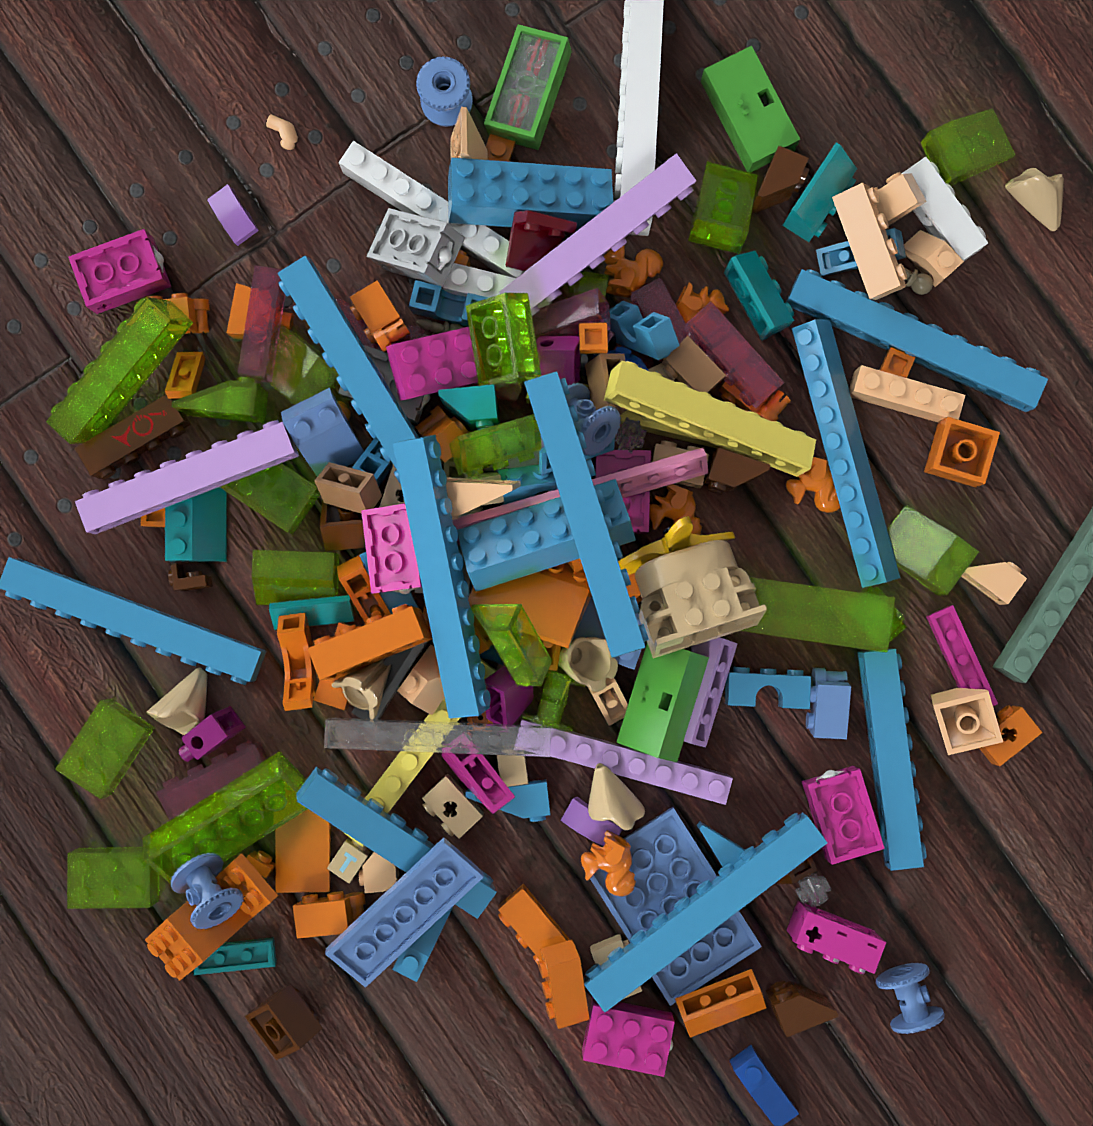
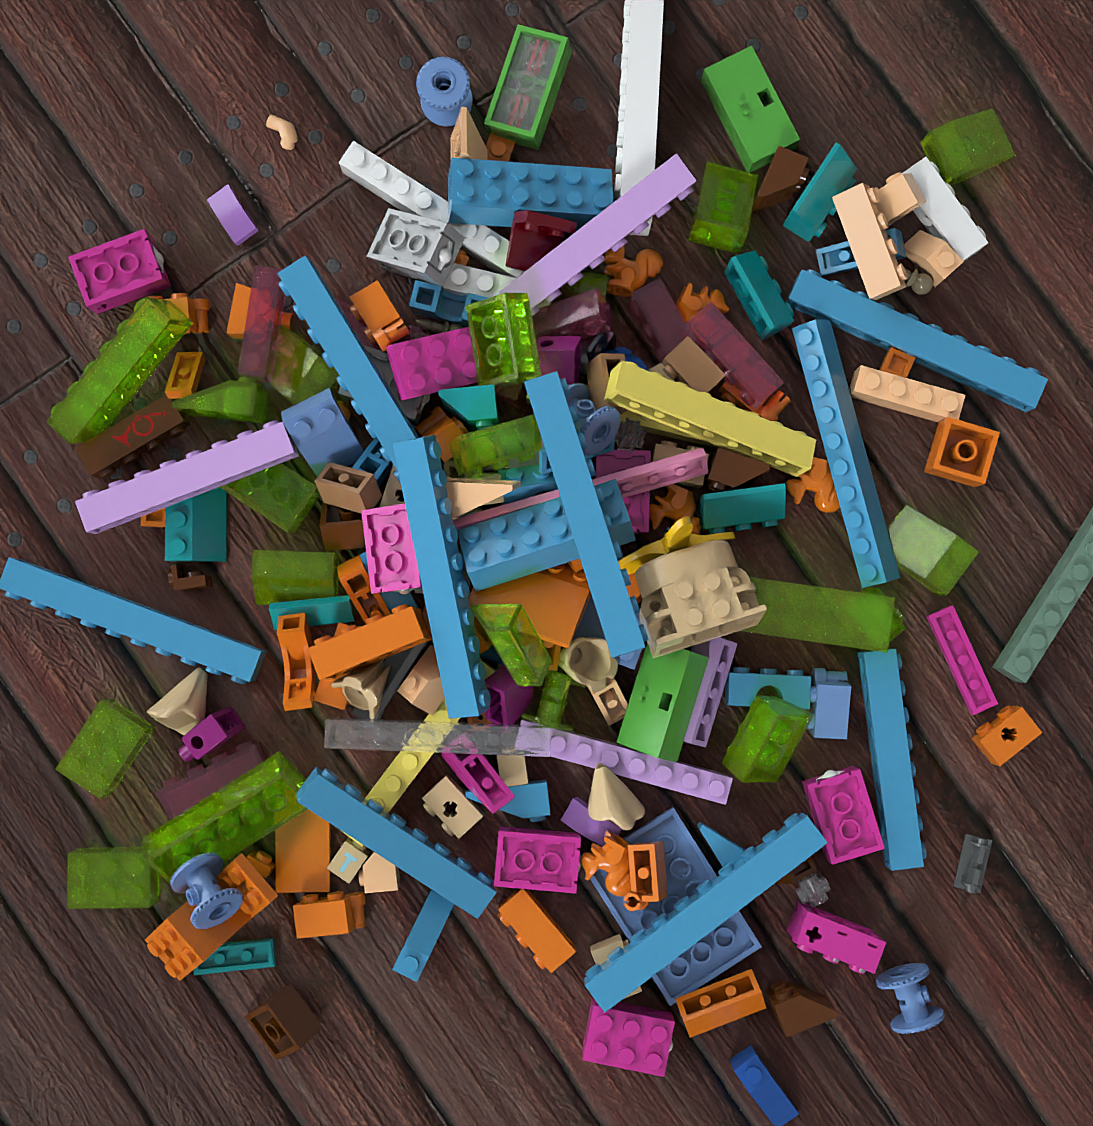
medium blue plate [325,838,484,988] -> none
orange brick [538,939,590,1029] -> none
orange plate [579,323,608,354] -> none
dark azure arch [602,301,680,360] -> none
light nougat slope [931,688,1003,755] -> none
light nougat slope [956,562,1027,605] -> none
tan hat [1005,168,1064,231] -> none
none -> dark pink piece [494,826,582,893]
none -> orange hinge [624,841,668,911]
none -> teal slope [697,483,786,535]
none -> clear neon green slope [722,695,814,783]
none -> dark grey hinge [953,834,992,894]

